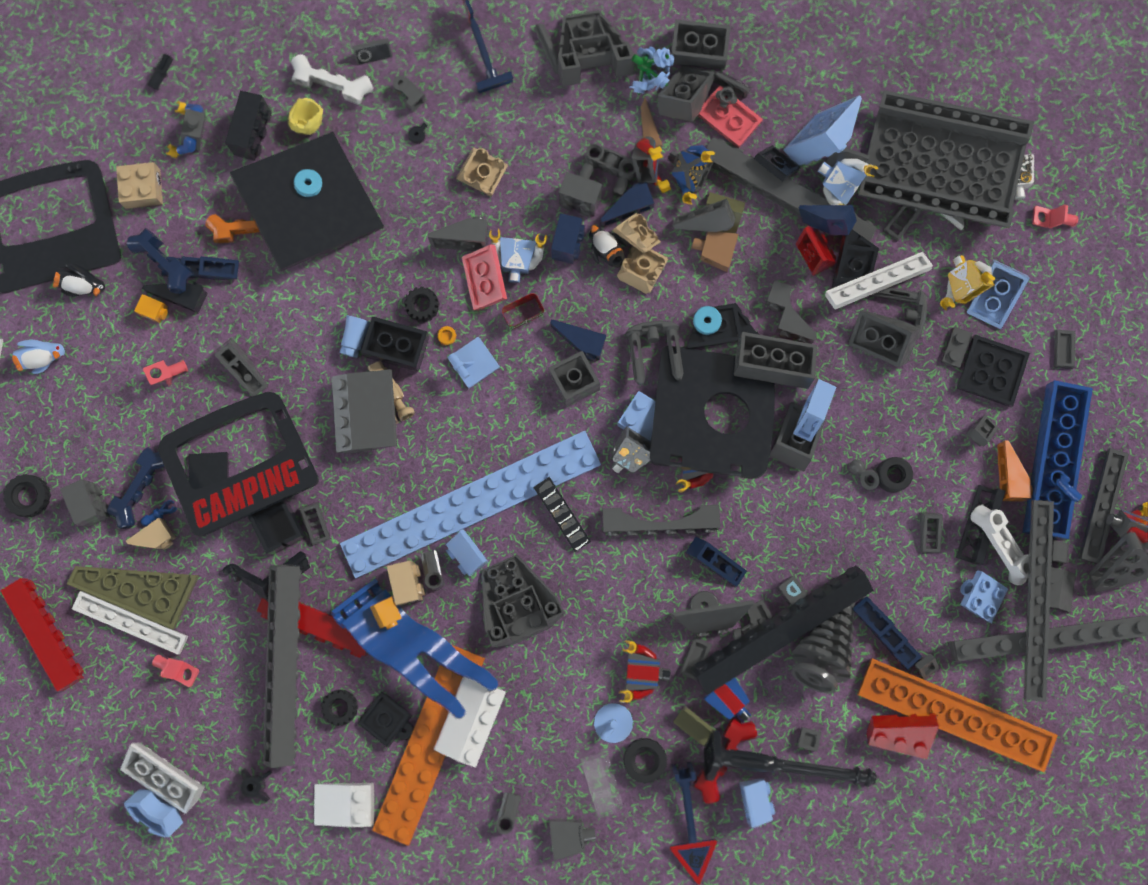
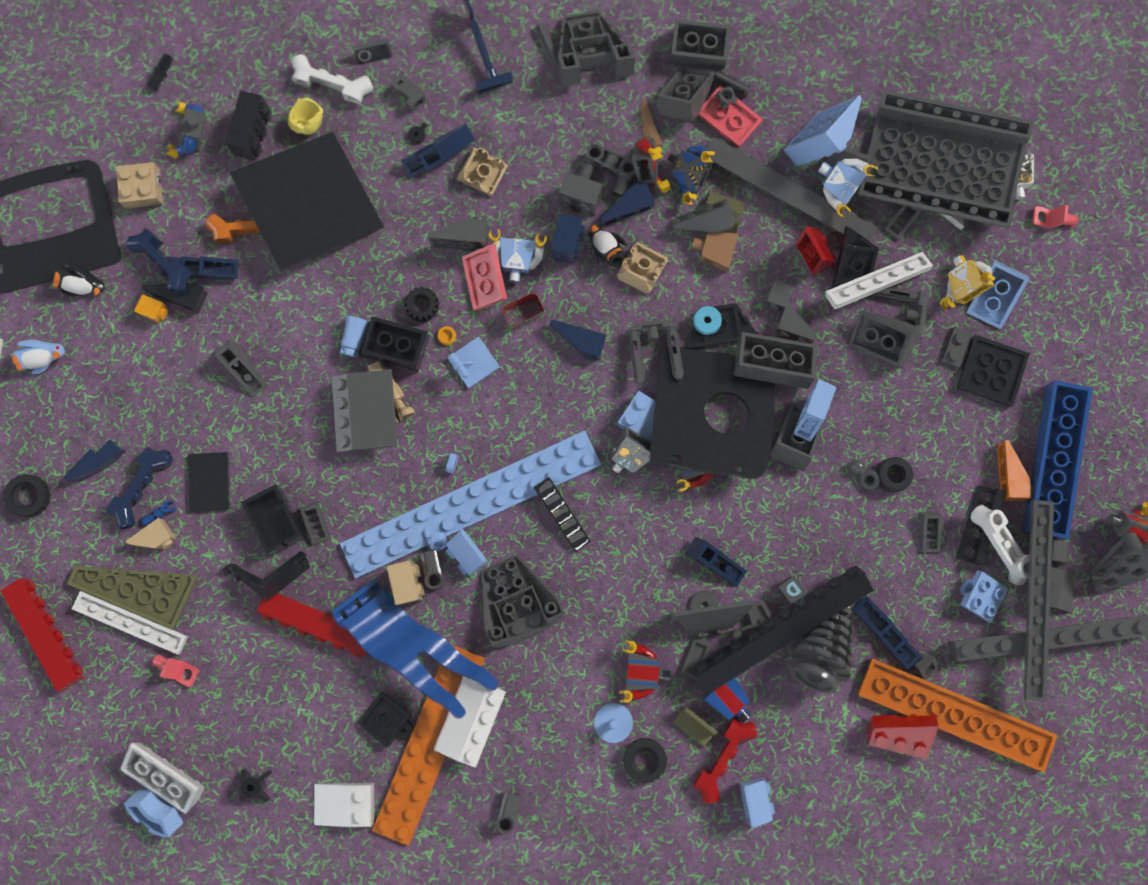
dark grey brick [60,479,110,527] -> none
coral bracket [143,360,188,386] -> none
black door [158,392,319,537] -> none
dark grey brick [263,564,302,768] -> none
medium azure piece [294,169,322,197] -> none
black tyre [321,690,358,726] -> none
light orange brick [370,597,402,630] -> none
dark grey slope [548,351,600,407] -> none
dark grey torso [549,819,596,861] -> none
clear brick [580,751,623,818] -> none
dark grey arch [602,505,720,536] -> none
tan slope [612,213,660,253] -> none
light blue plant [629,46,674,95] -> none
dark blue piece [669,761,717,885] -> none
black piece [703,730,877,787] -> none
black tile [754,145,801,182] -> none
dark grey plate [797,727,822,752] -> none
dark blue slope [798,205,857,235] -> none
dark grey slope [966,415,999,447] -> none
dark grey tile [1054,329,1075,369] -> none
blue arm [1056,474,1082,502] -> none
dark grey plate [1079,448,1129,564] -> none
none -> dark blue slope [64,439,126,482]
none -> dark blue slope [401,123,475,178]
none -> light blue tile [427,533,448,551]
none -> light blue tile [446,453,459,474]

